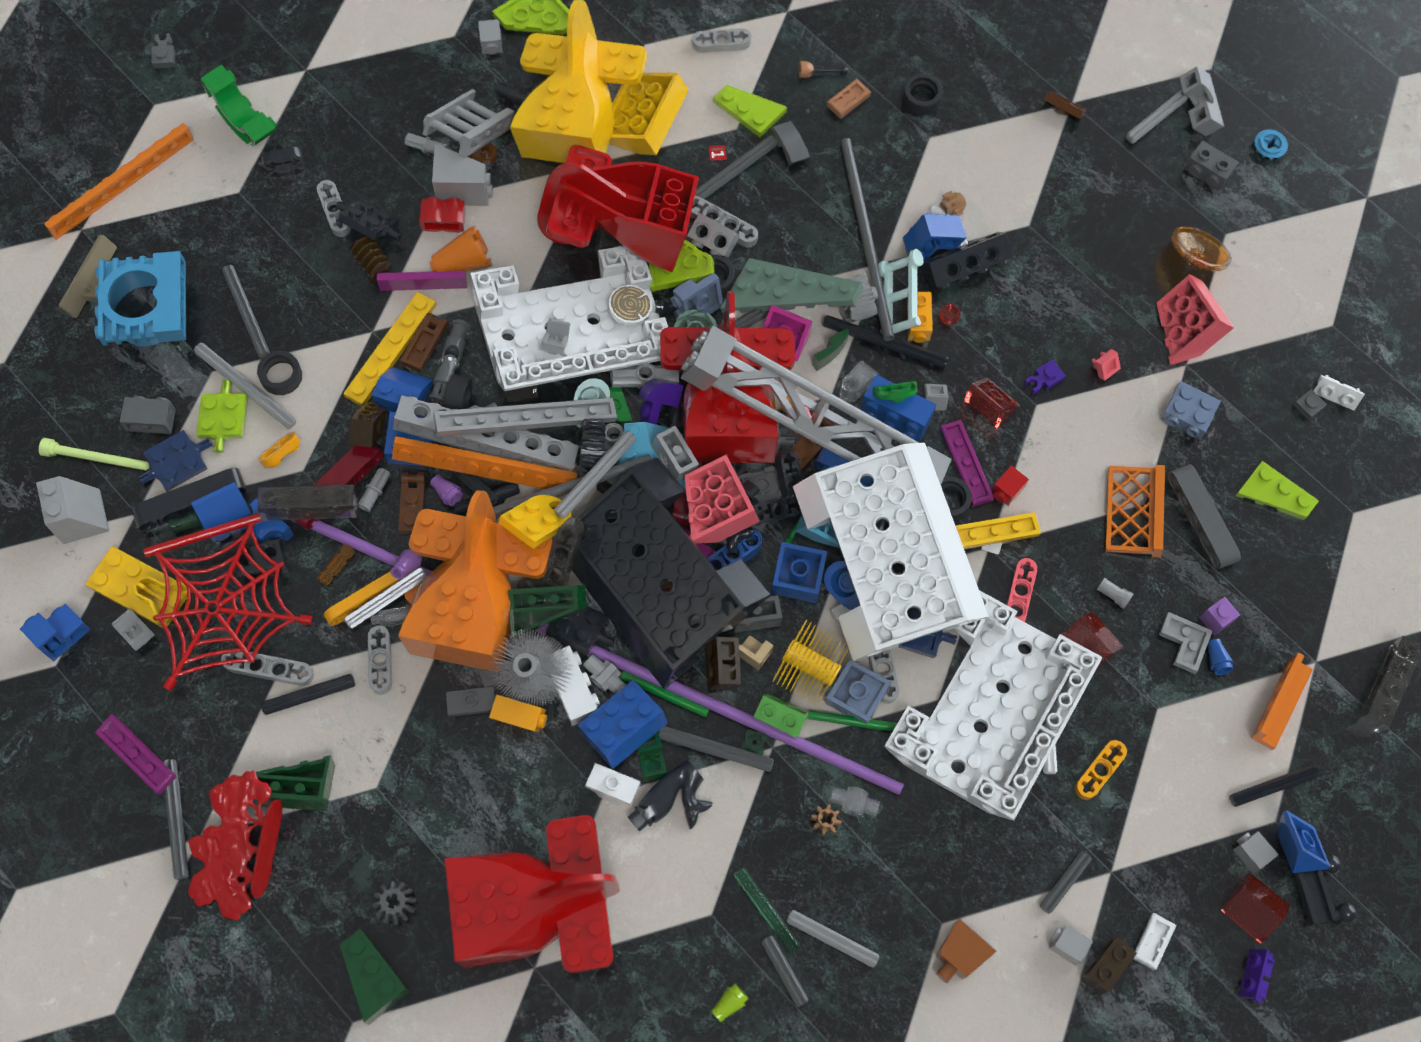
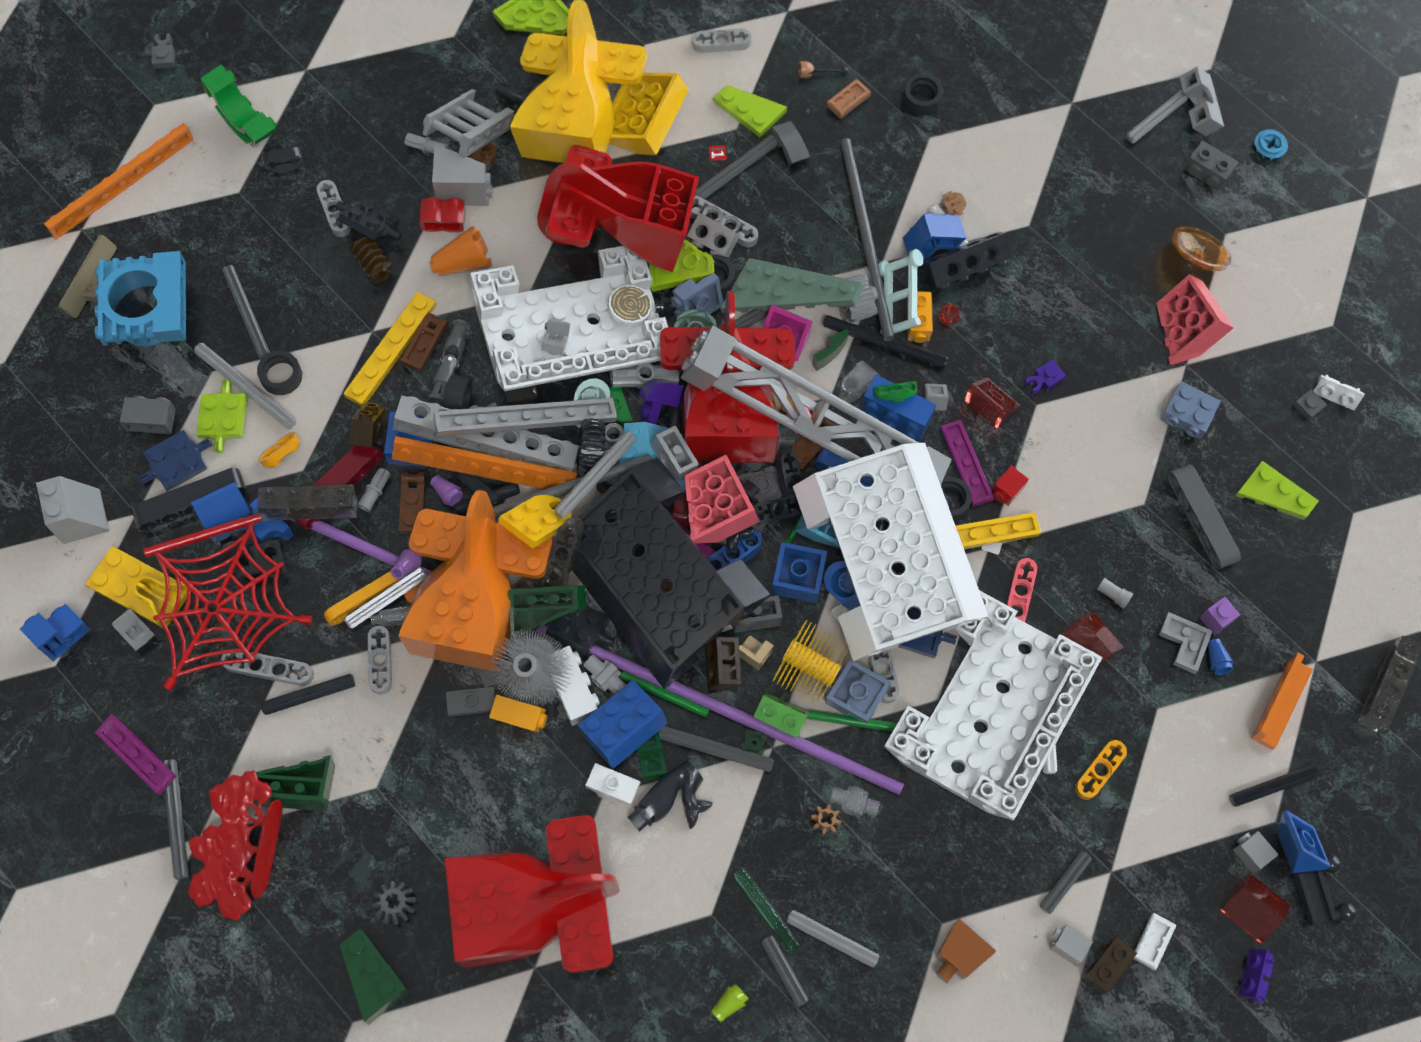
yellowish green piece [39,438,149,470] -> none
clear green pin [169,511,201,534] -> none
clear orange axle [317,544,355,585] -> none
blue slope [372,367,433,412] -> none
magenta tile [377,271,467,291] -> none
light grey brick [478,19,503,54] -> none
reddish brown plate [1043,91,1087,119] -> none
coral tile [1092,349,1121,381] -> none
orange fence [1106,465,1165,558] -> none

